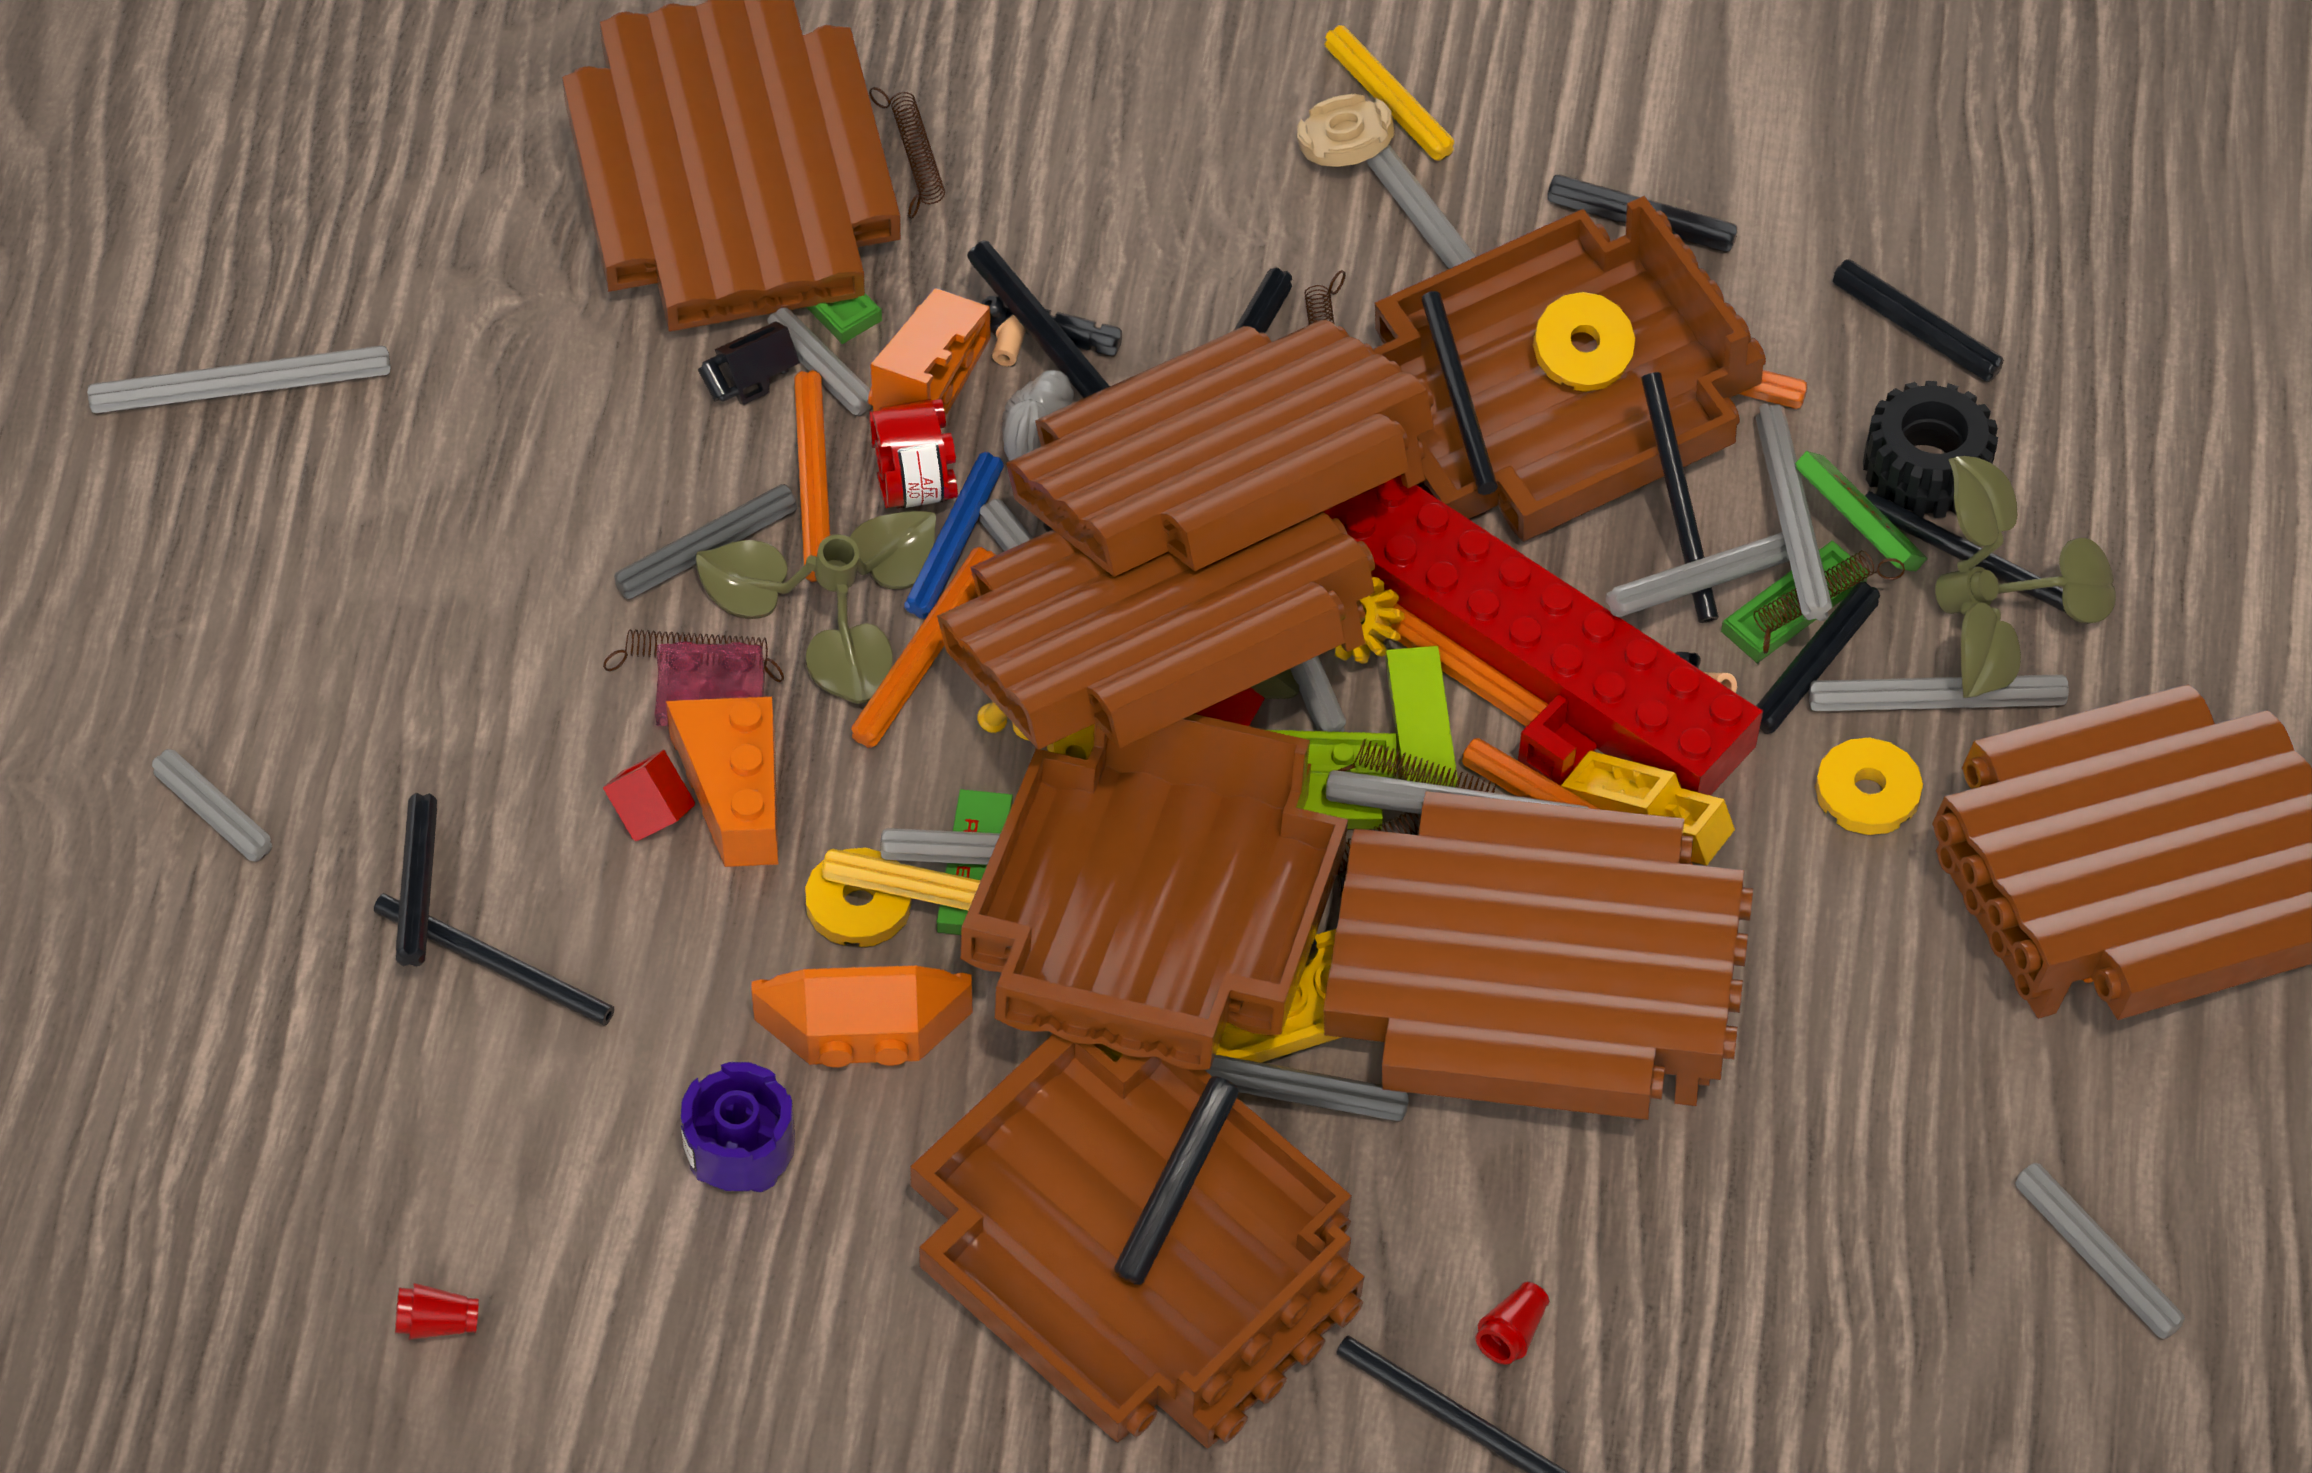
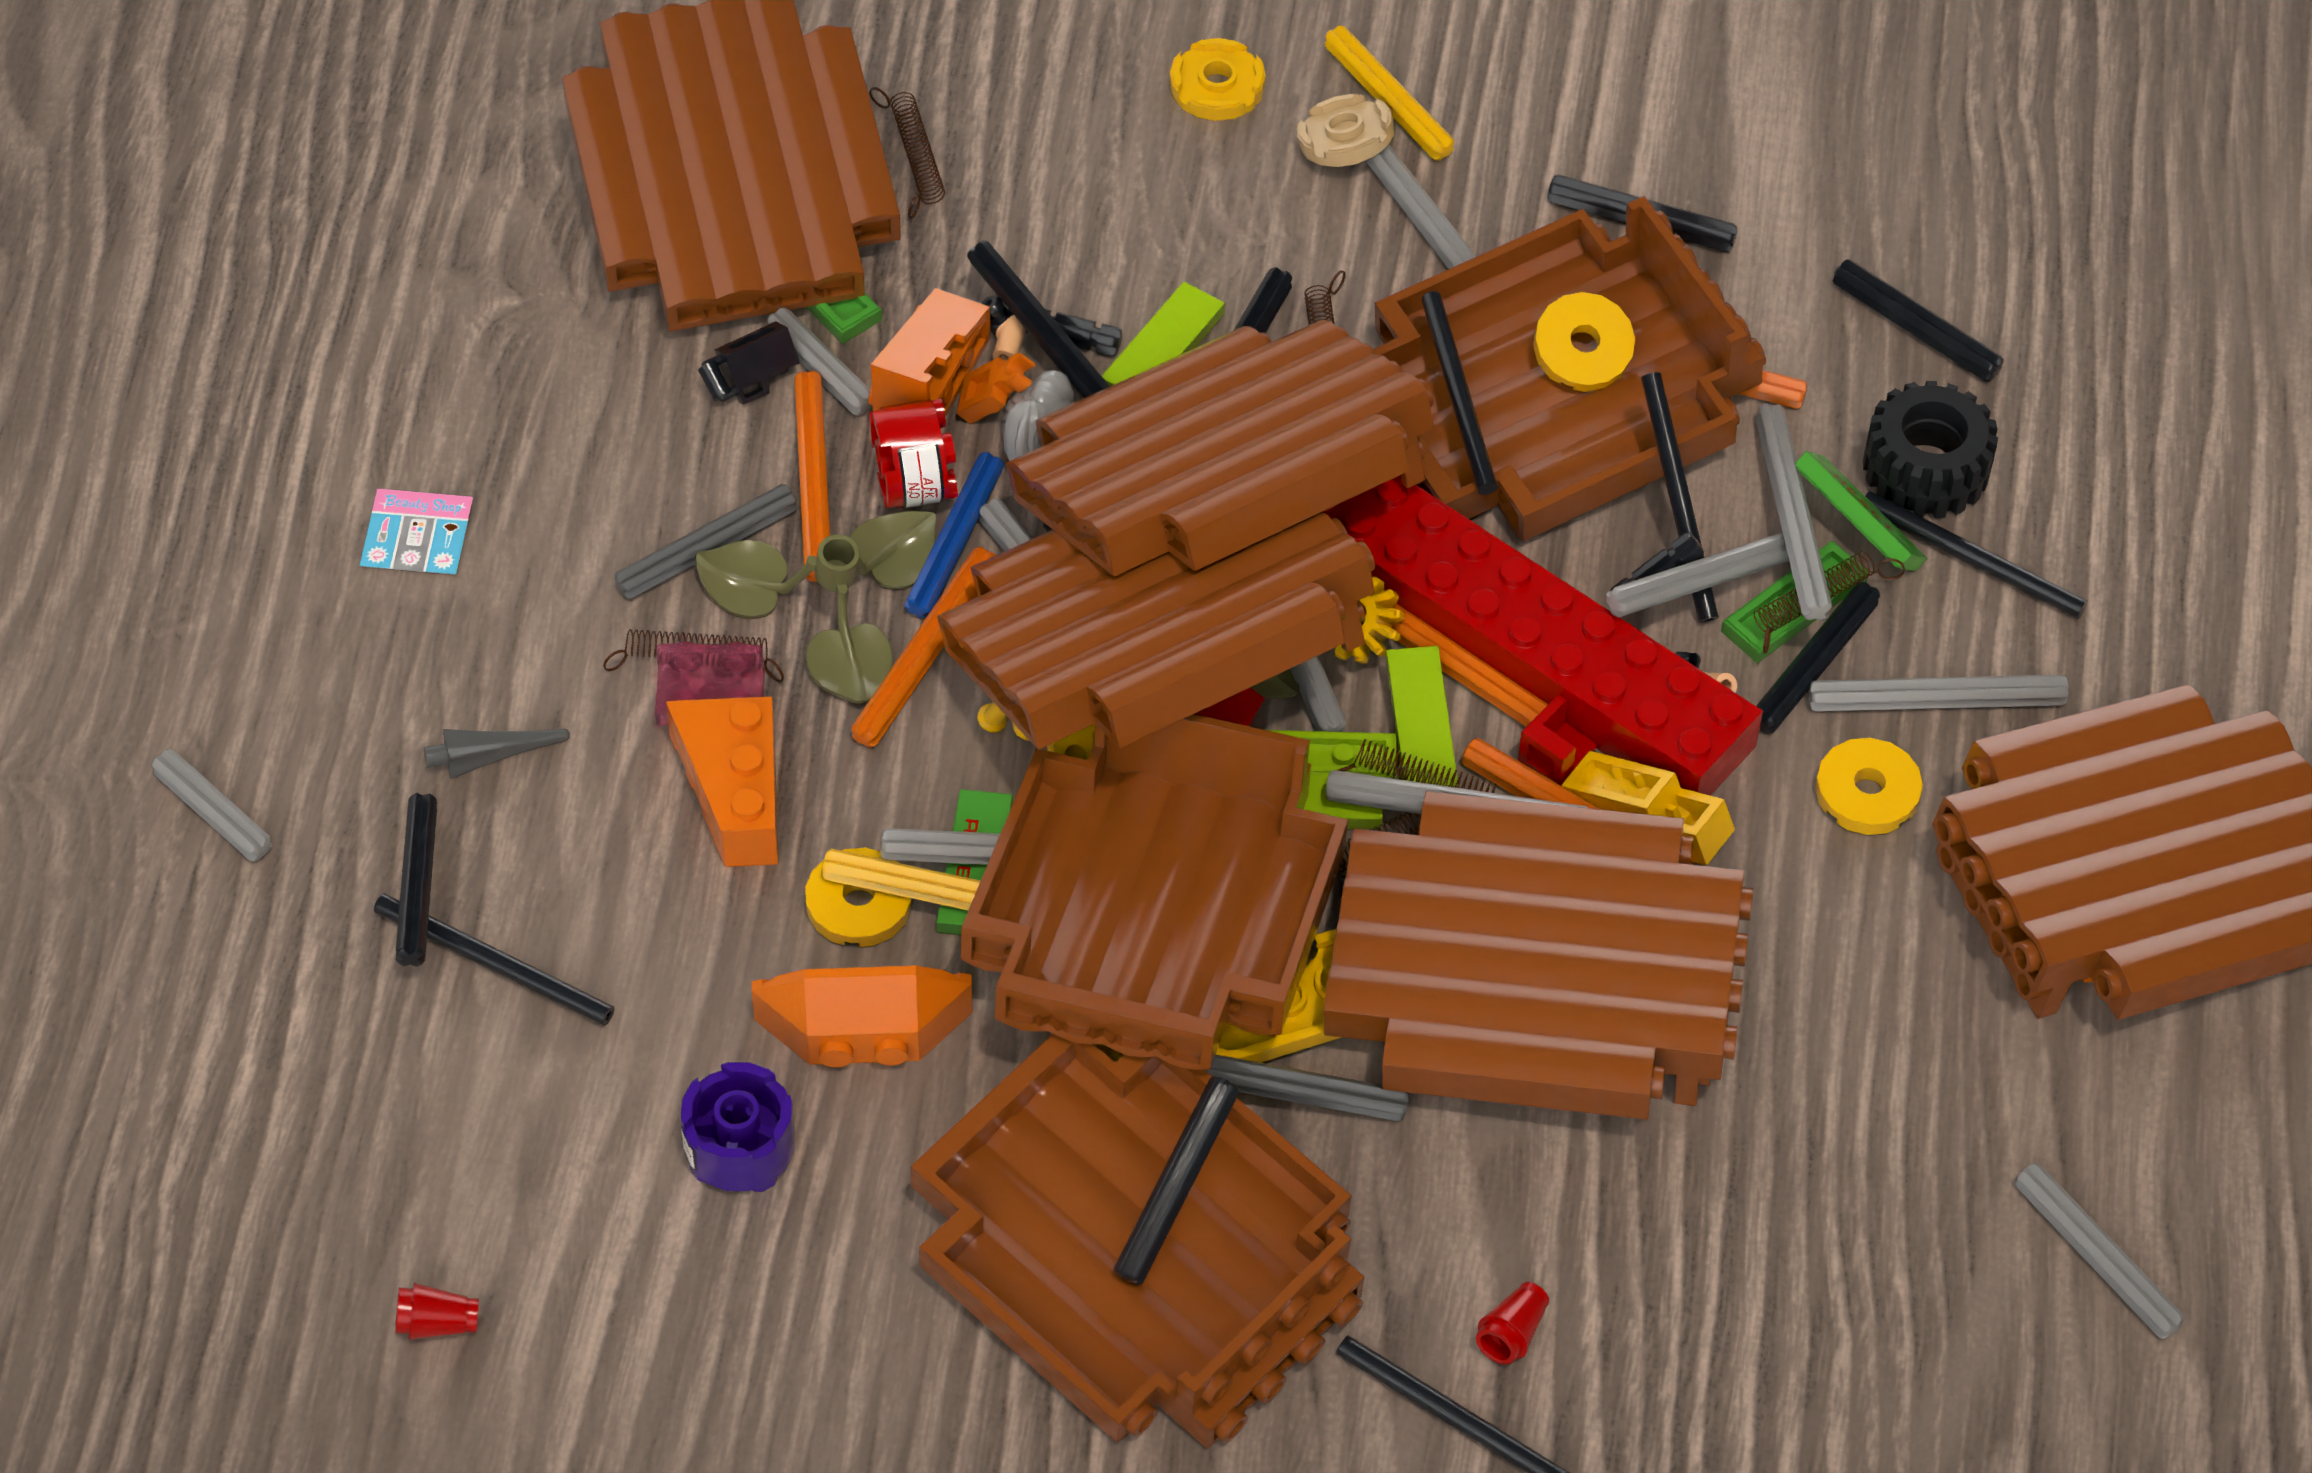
light grey axle [87,345,391,414] -> none
red panel [603,750,695,841] -> none
olive plant [1935,456,2116,698] -> none
none -> sticker [359,489,473,575]
none -> dark grey piece [424,729,570,779]
none -> orange plate [956,353,1036,424]
none -> lime tile [1102,281,1225,386]
none -> yellow tile [1170,38,1266,121]
none -> black axle [1610,533,1704,591]

